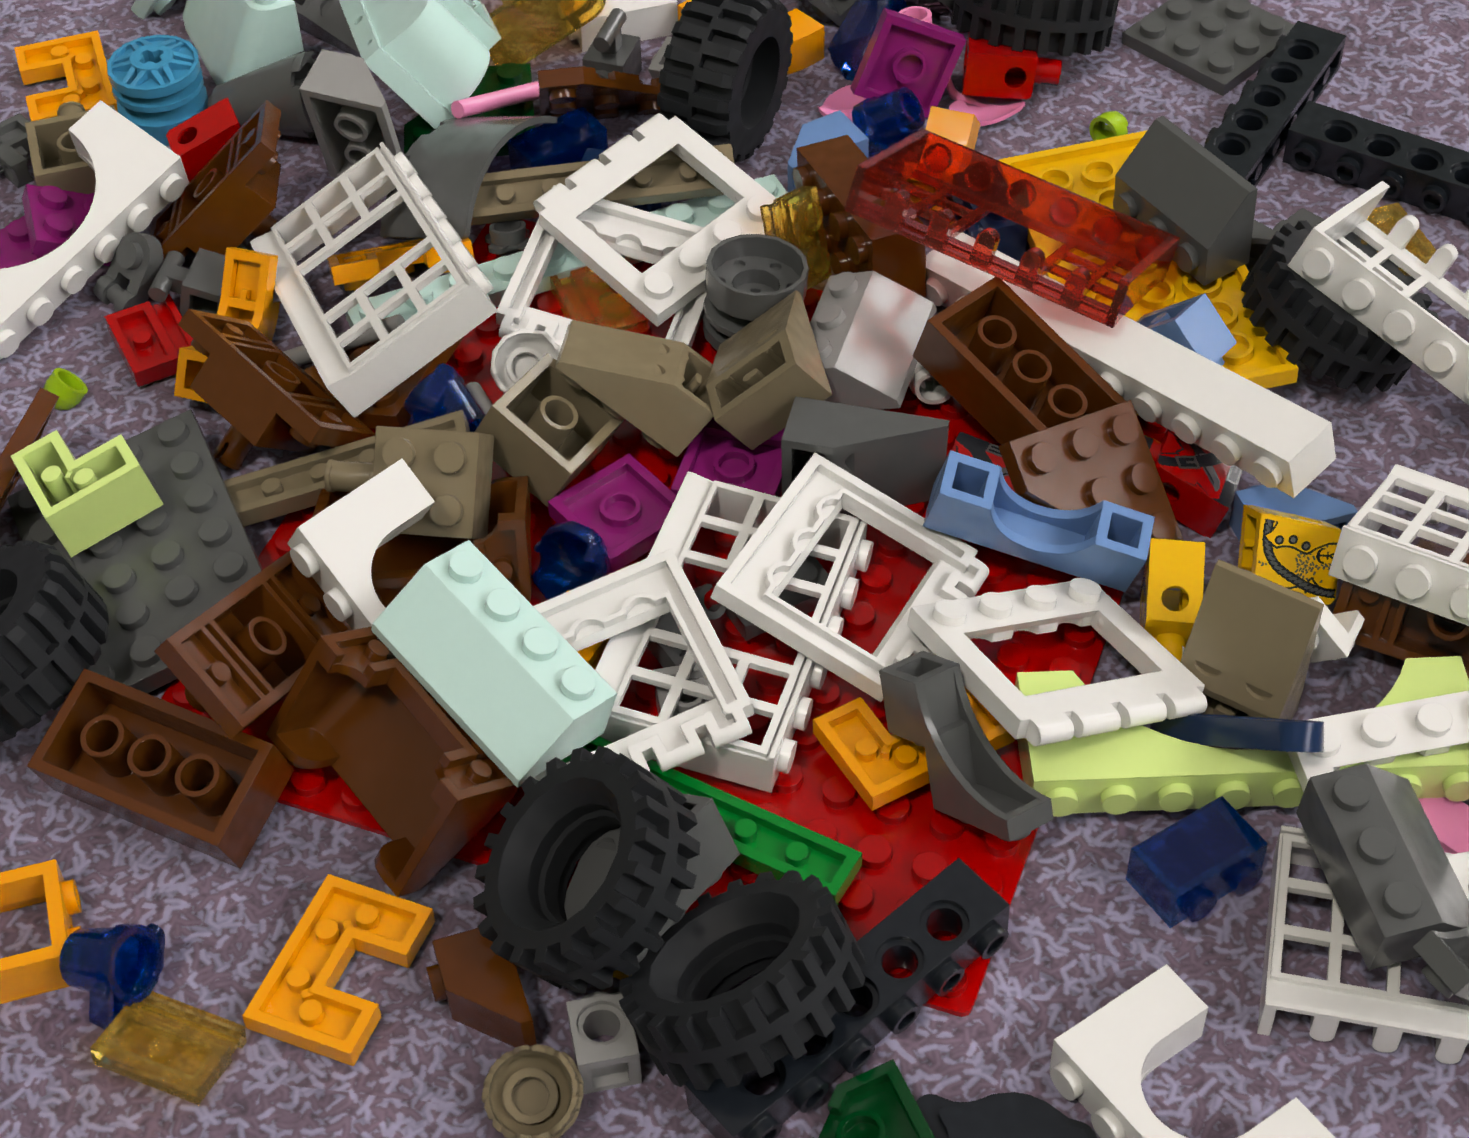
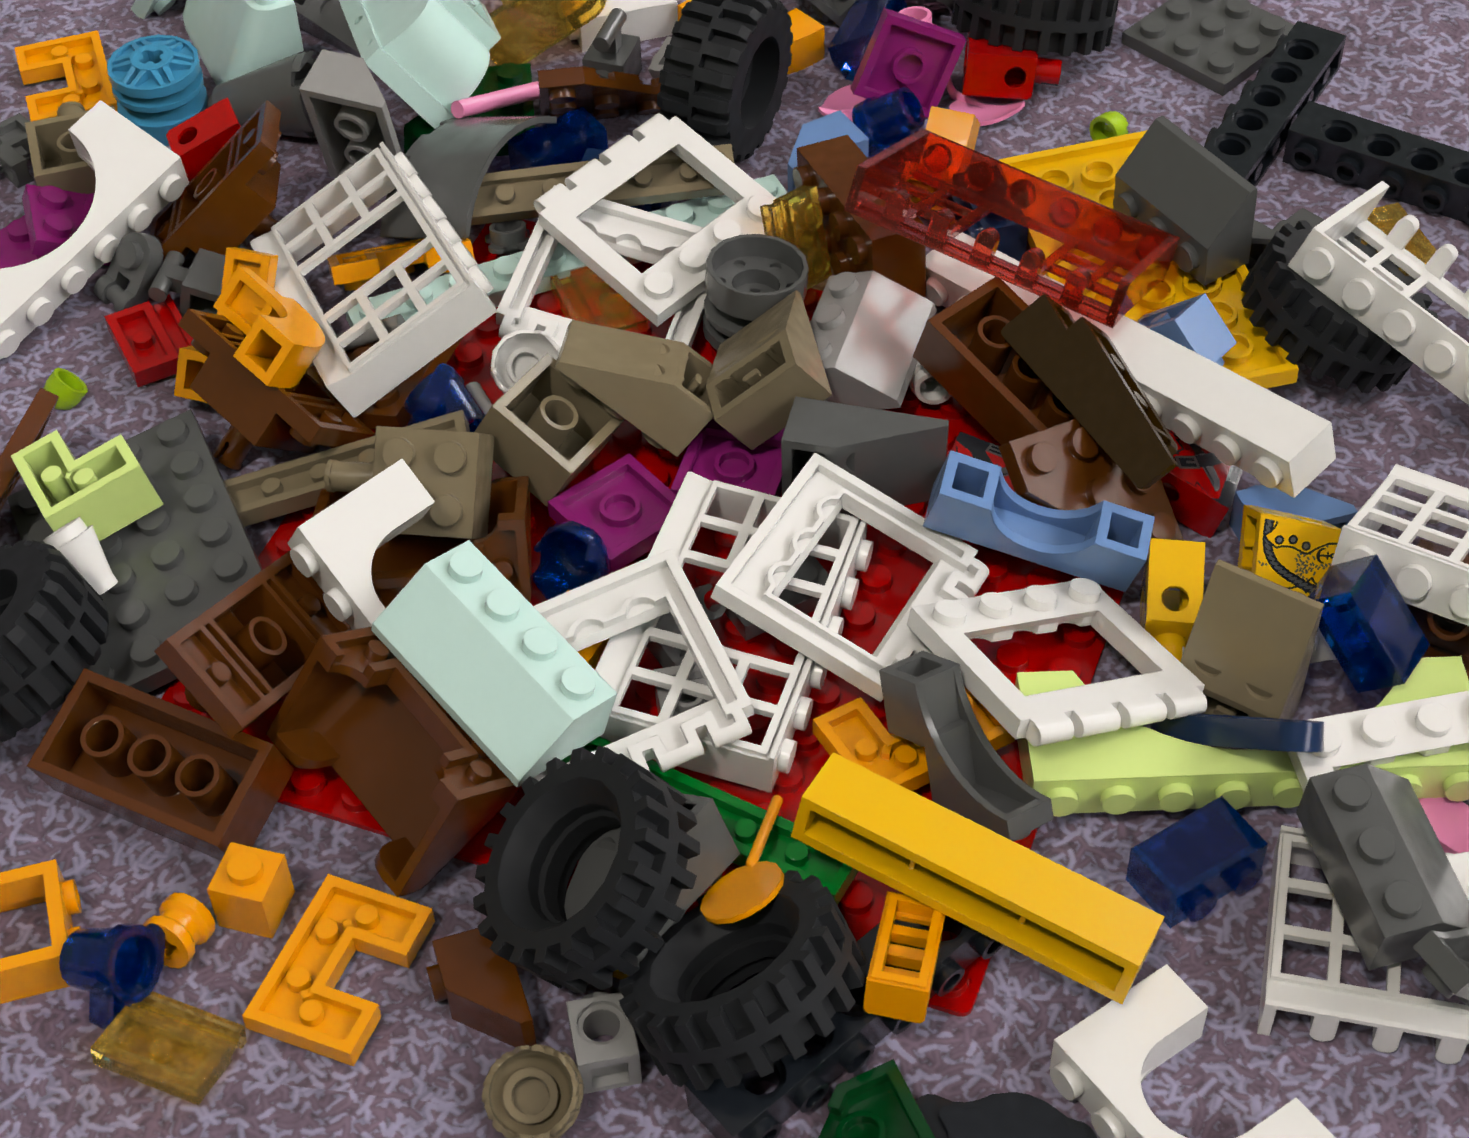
none -> white cone [43,517,118,595]
none -> light orange wheel [138,893,216,969]
none -> light orange brick [207,842,295,939]
none -> light orange arch [213,266,325,388]
none -> light orange piece [700,795,784,925]
none -> yellow brick [791,752,1165,1004]
none -> light orange slope [863,891,946,1023]
none -> dark brown wedge [1001,294,1178,489]
none -> clear blue brick [1308,554,1430,693]

